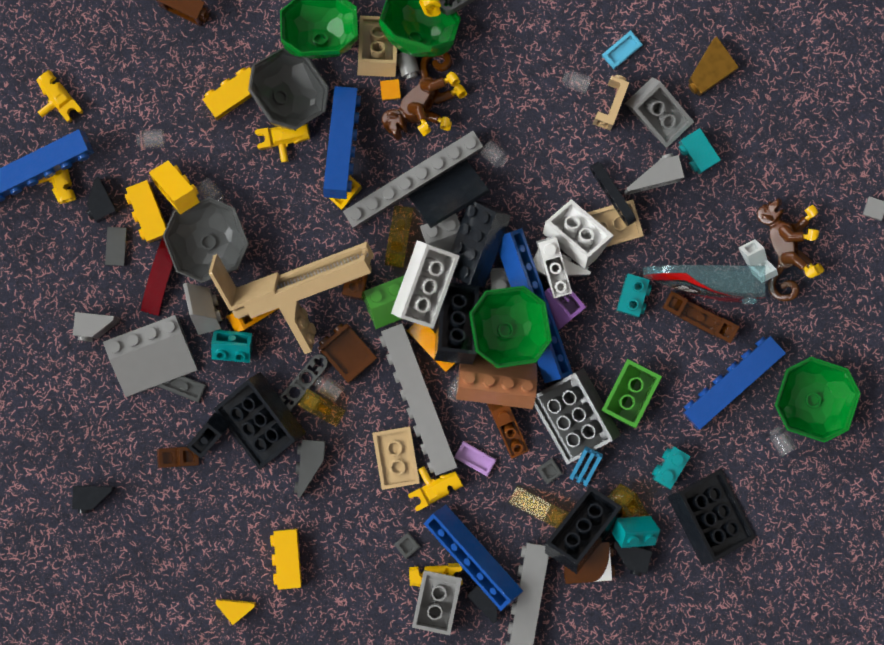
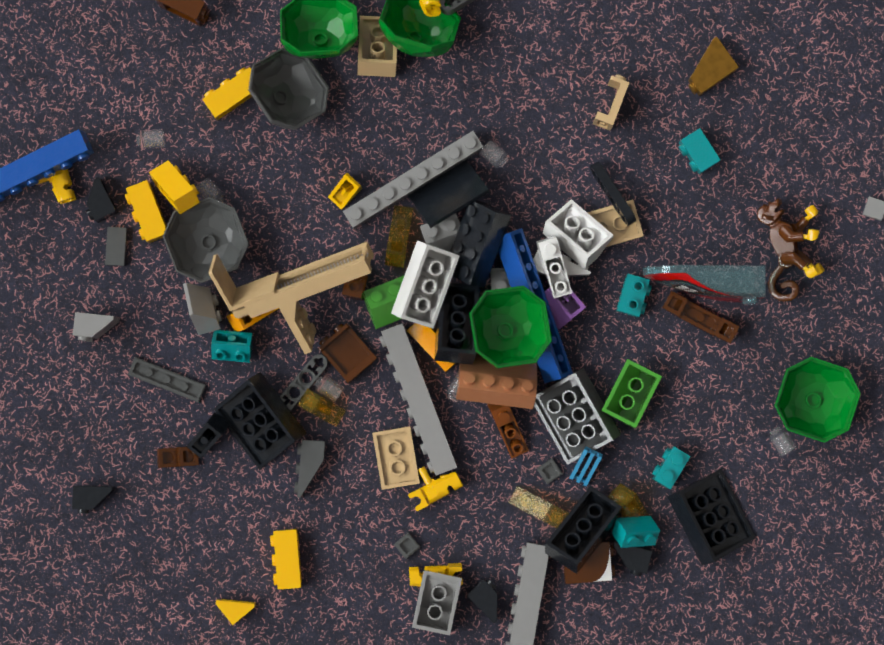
yellow piece [36,70,83,123] -> none
light grey slope [103,315,198,397] -> none
dark red slope [140,238,173,316] -> none
yellow piece [255,123,310,163] -> none
blue brick [323,86,361,199] -> none
light orange tile [380,79,401,101] -> none
reddish brown animal [381,52,467,141] -> none
light grey brick [397,52,420,80] -> none
blue brick [424,505,523,611] -> none
lavender tile [454,441,496,476] -> none
clear brick [562,69,592,95] -> none
medium azure tile [601,30,643,70] -> none
light grey slope [624,153,684,196] -> none
light grey slope [625,77,694,148] -> none
blue brick [682,336,786,430] -> none
white slope [739,239,778,283] -> none

